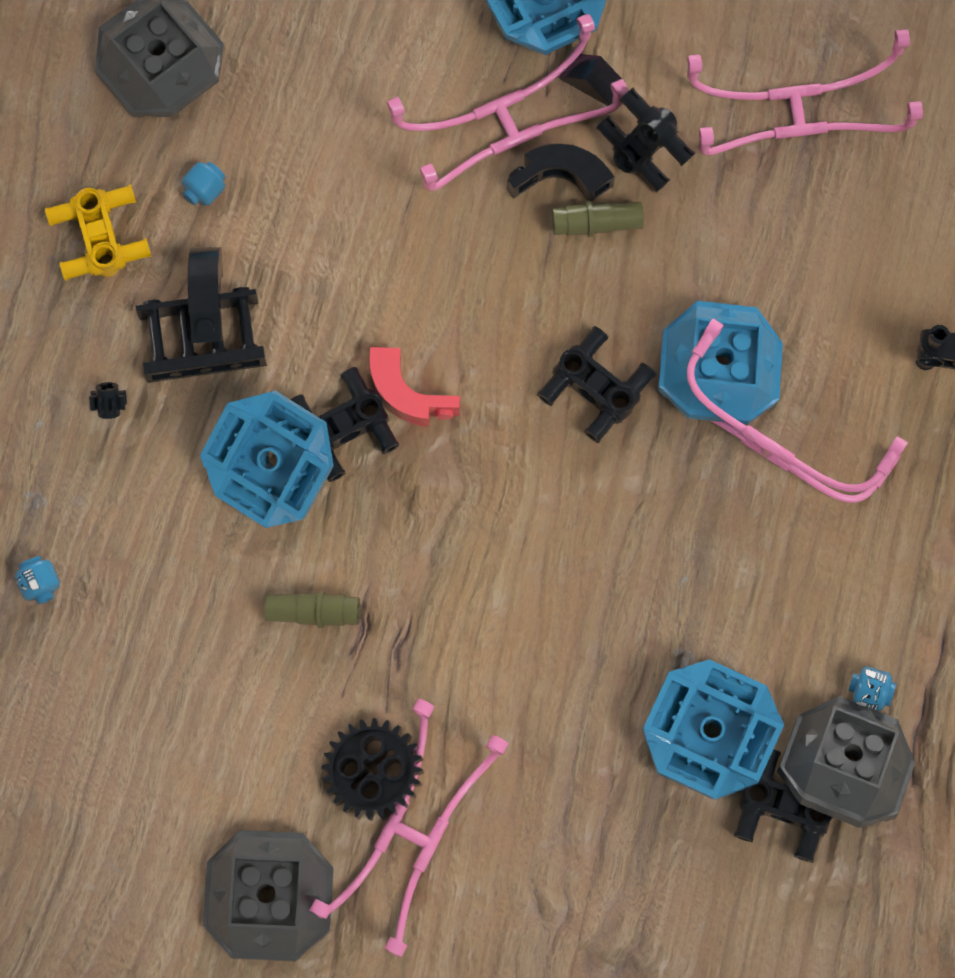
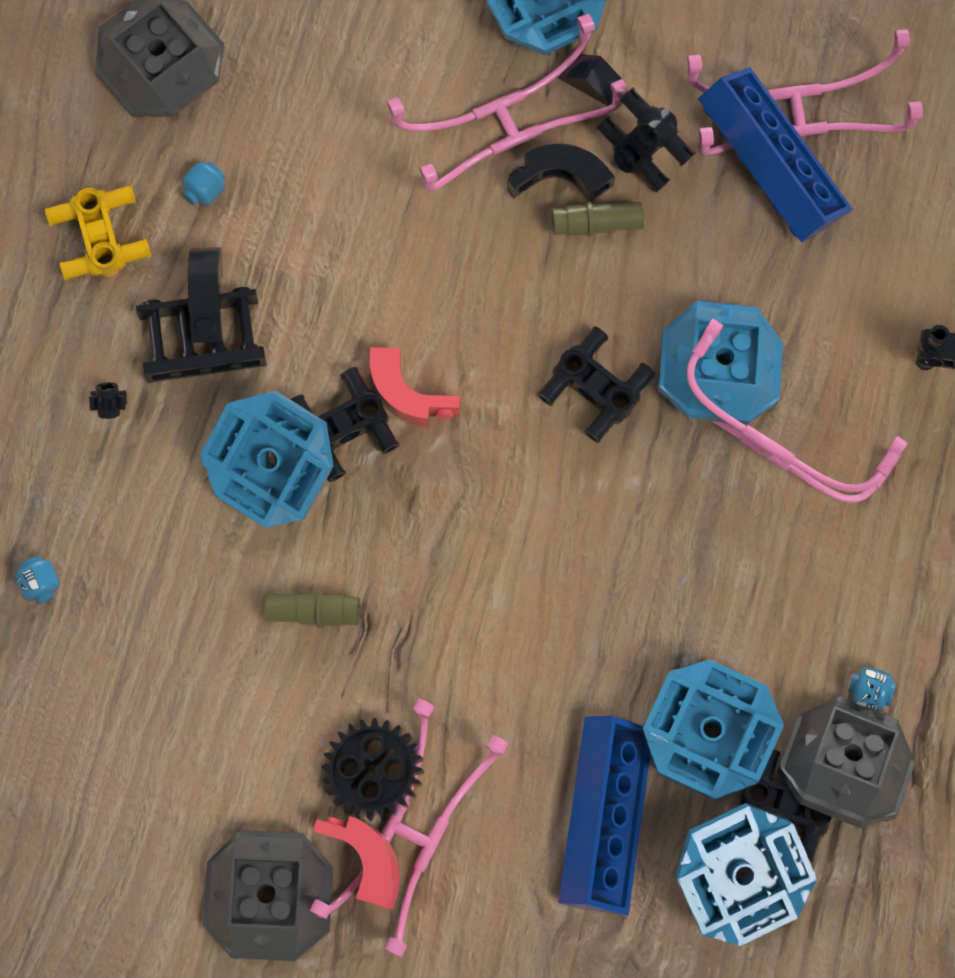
none -> coral arch [313,816,400,910]
none -> blue slope [558,716,650,916]
none -> dark azure piece [675,803,817,946]
none -> blue slope [698,67,853,242]

